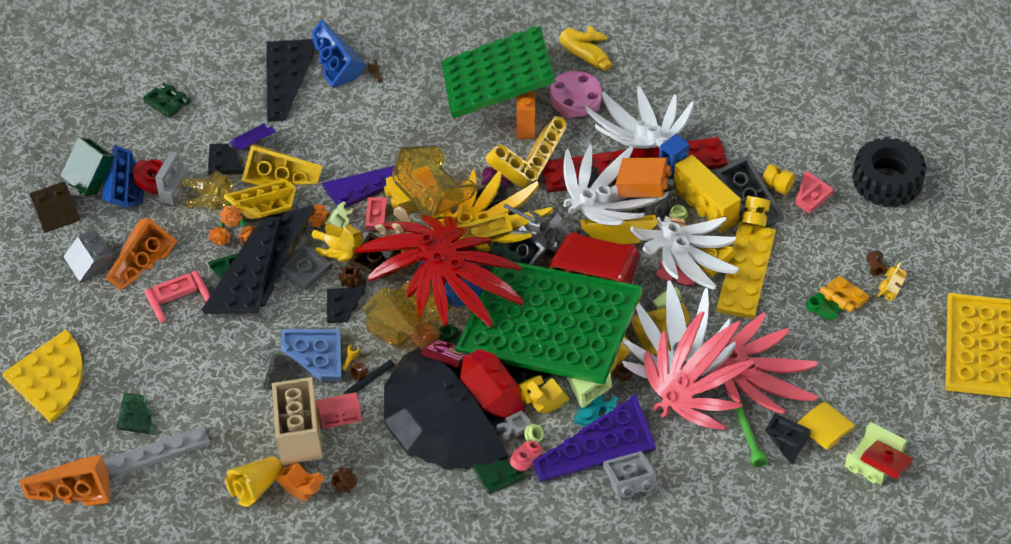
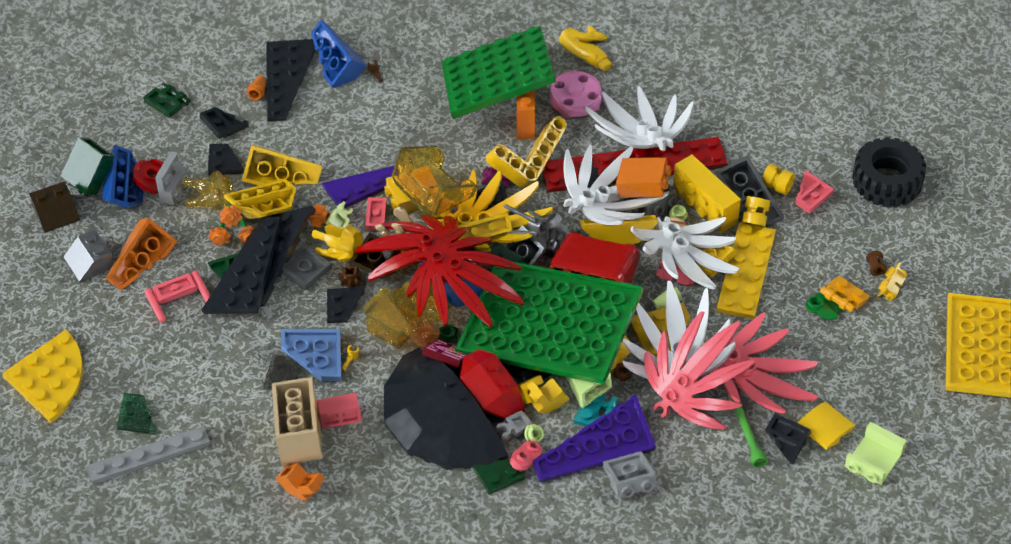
orange wedge [19,455,110,506] -> none
yellow cone [225,456,283,507] -> none
dark purple slope [230,123,276,149] -> none
reddish brown gear [331,467,357,493] -> none
black bar [344,359,394,395] -> none
reddish brown plate [350,362,368,381] -> none
blue brick [659,134,689,179] -> none
red plate [860,440,914,479] -> none
none -> black wing [200,107,249,139]
none -> orange cone [247,76,267,100]

